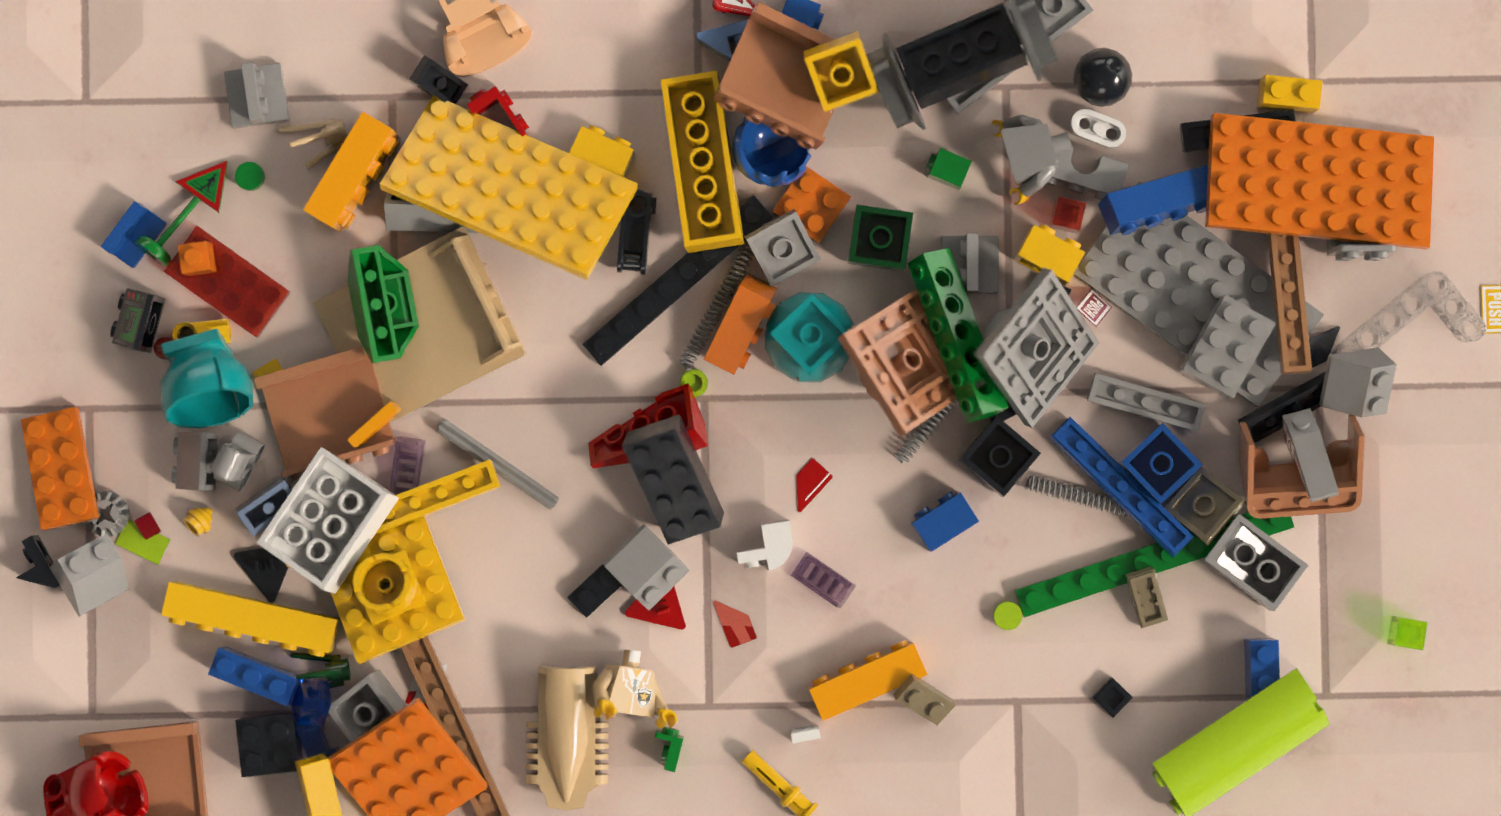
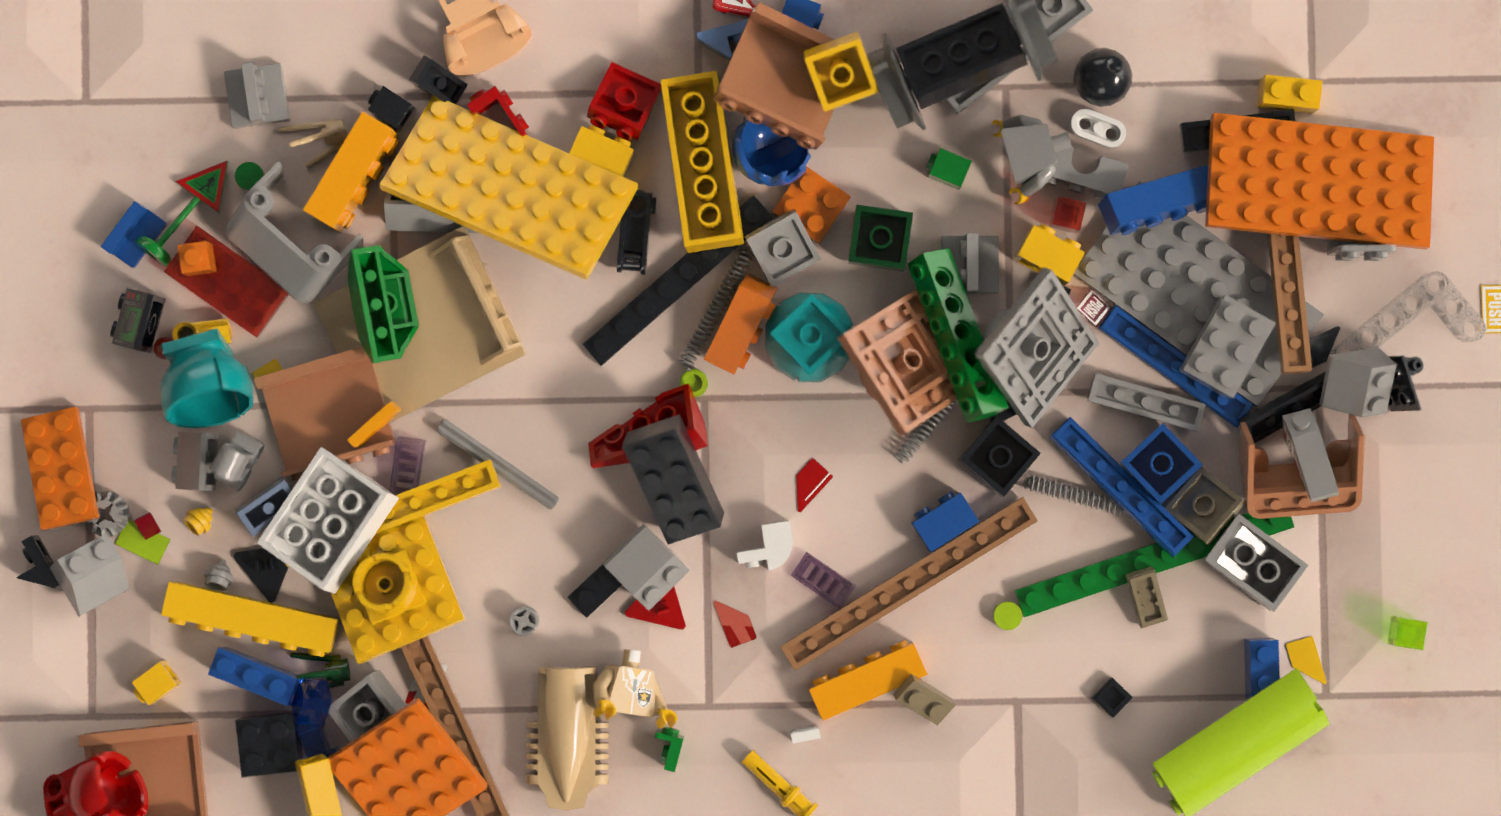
none -> yellow brick [132,660,182,706]
none -> light grey plate [204,560,233,591]
none -> light grey windscreen [226,161,364,303]
none -> black brick [368,86,415,132]
none -> light grey wheel [509,606,539,636]
none -> red plate [586,62,662,141]
none -> medium nougat plate [780,497,1038,671]
none -> blue tile [1098,305,1254,428]
none -> yellow sticker [1286,636,1327,684]
none -> black hinge [1388,355,1424,412]

